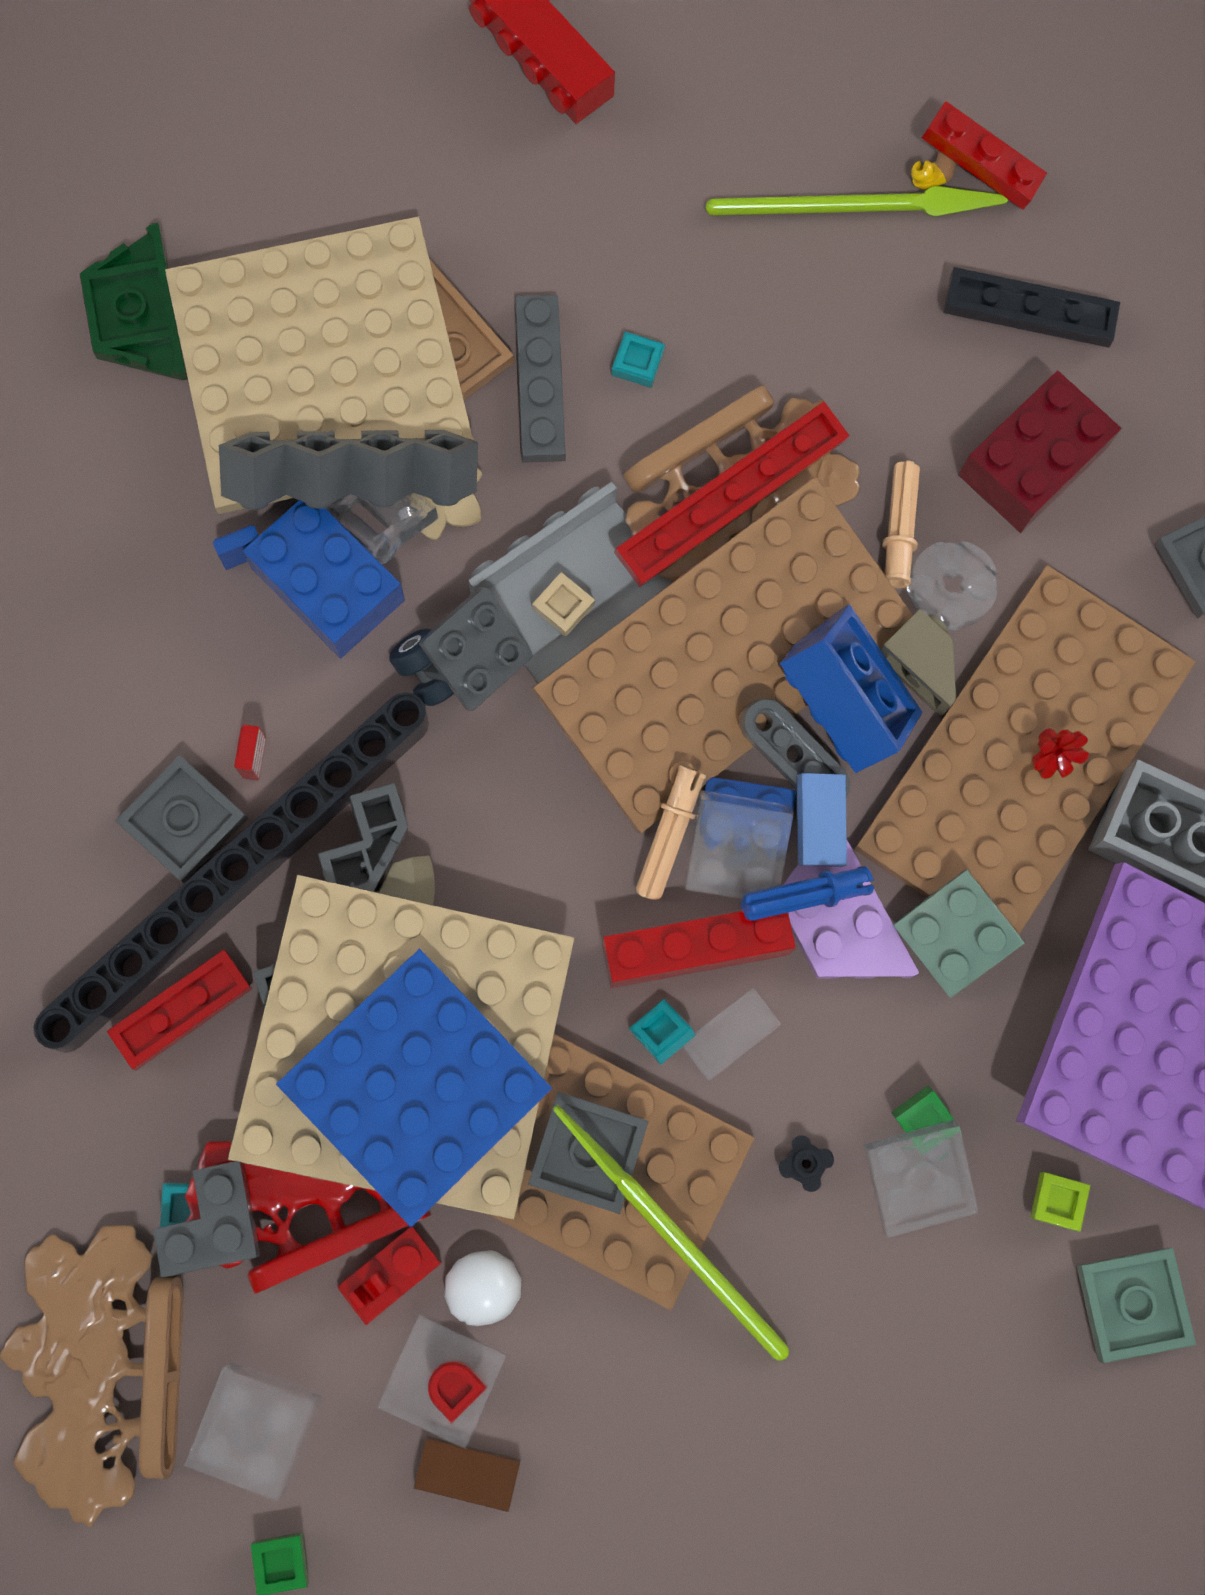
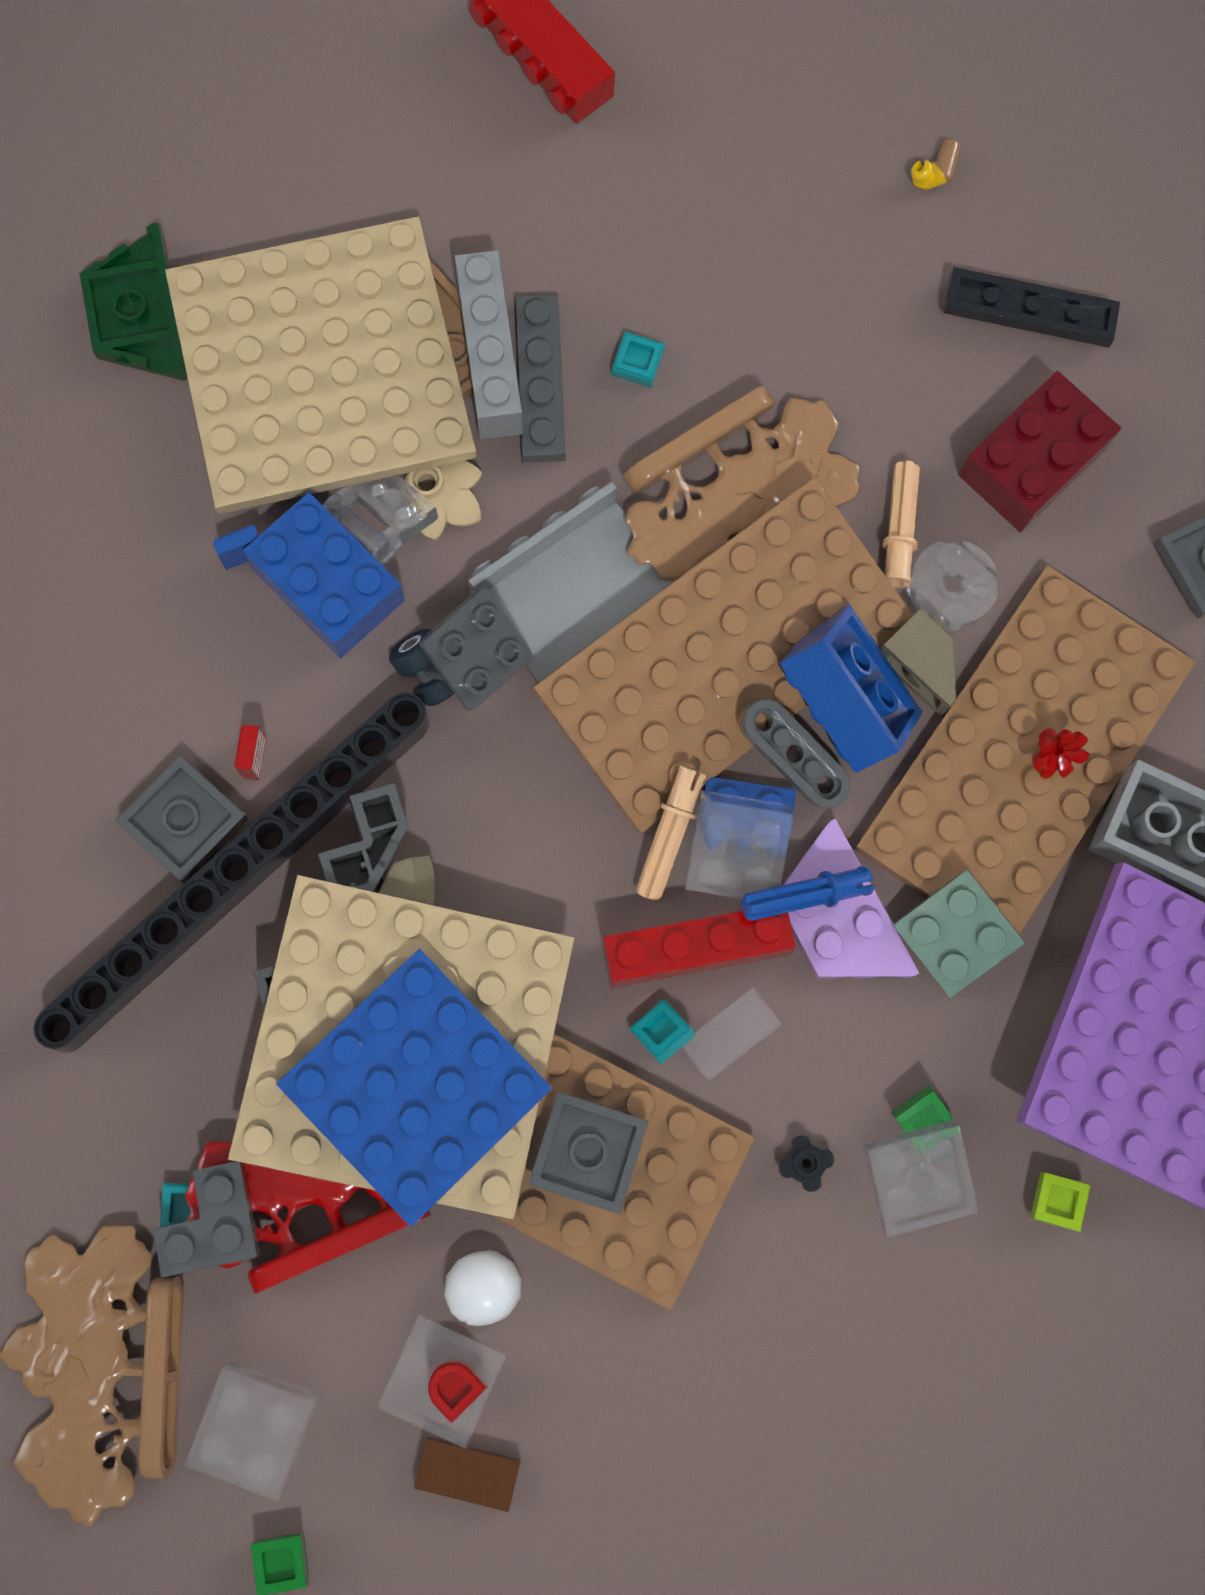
red plate [106,950,253,1071] -> none
dark grey brick [219,430,478,510] -> none
red plate [337,1226,442,1325] -> none
tan plate [532,572,595,637] -> none
lime piece [553,1105,789,1361] -> none
red plate [614,401,850,588] -> none
lime piece [705,186,1008,217] -> none
medium blue tile [797,773,847,867] -> none
red plate [921,101,1047,210] -> none
sand green plate [1076,1247,1196,1363] -> none
none -> light grey brick [455,250,523,440]

